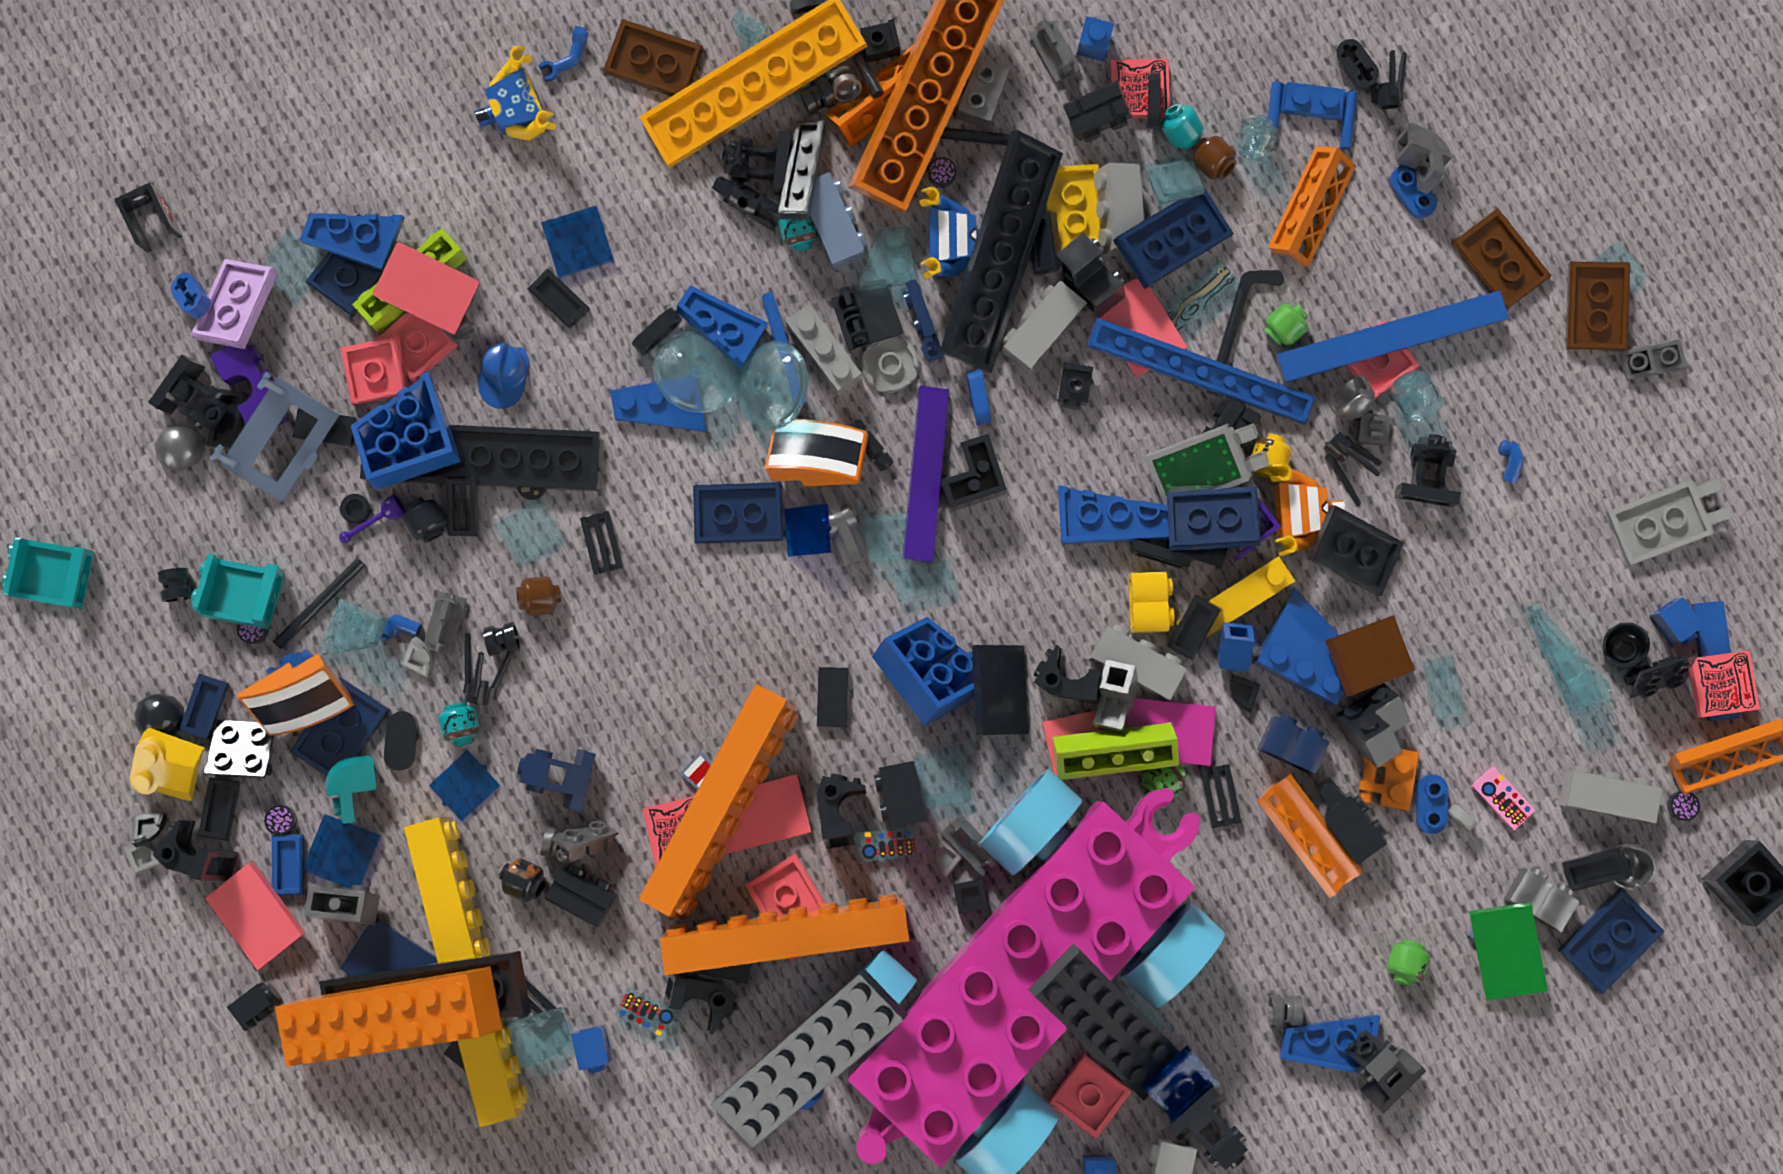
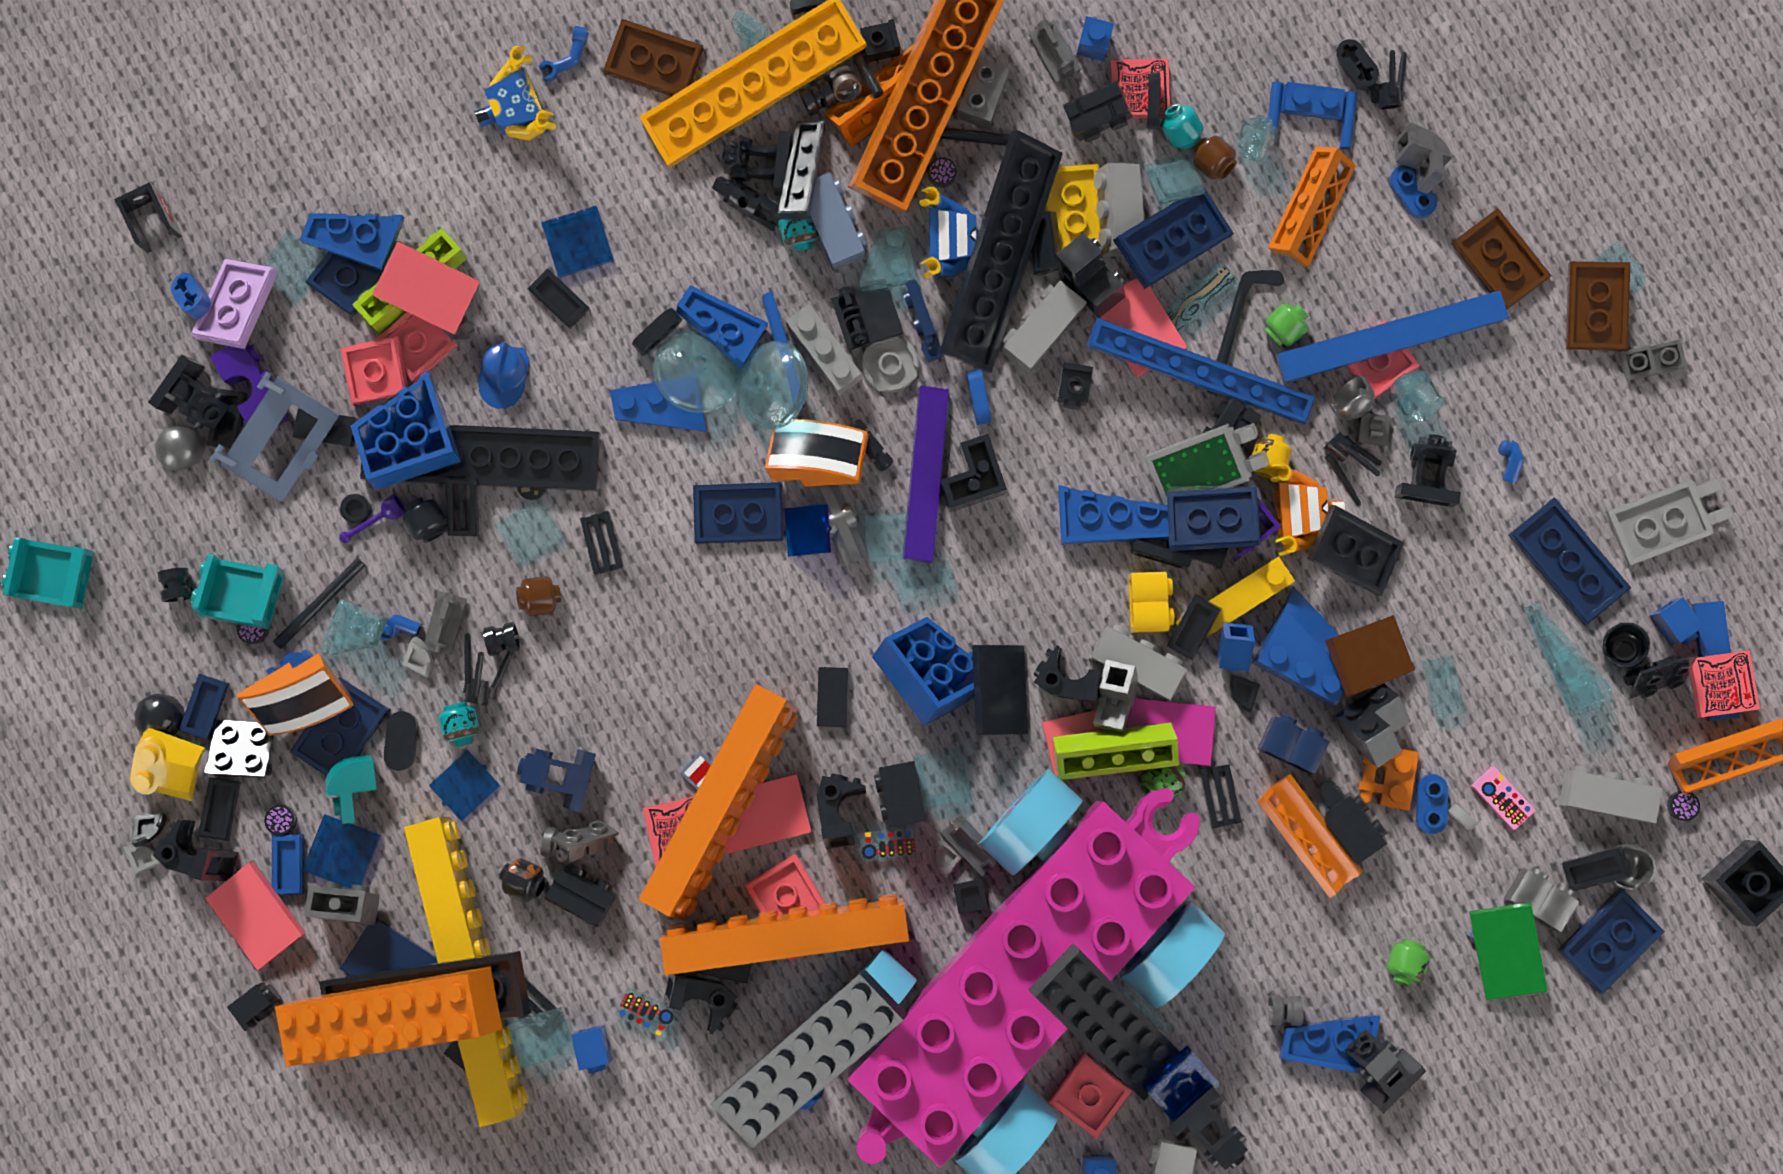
none -> dark blue tile [1508,497,1631,625]

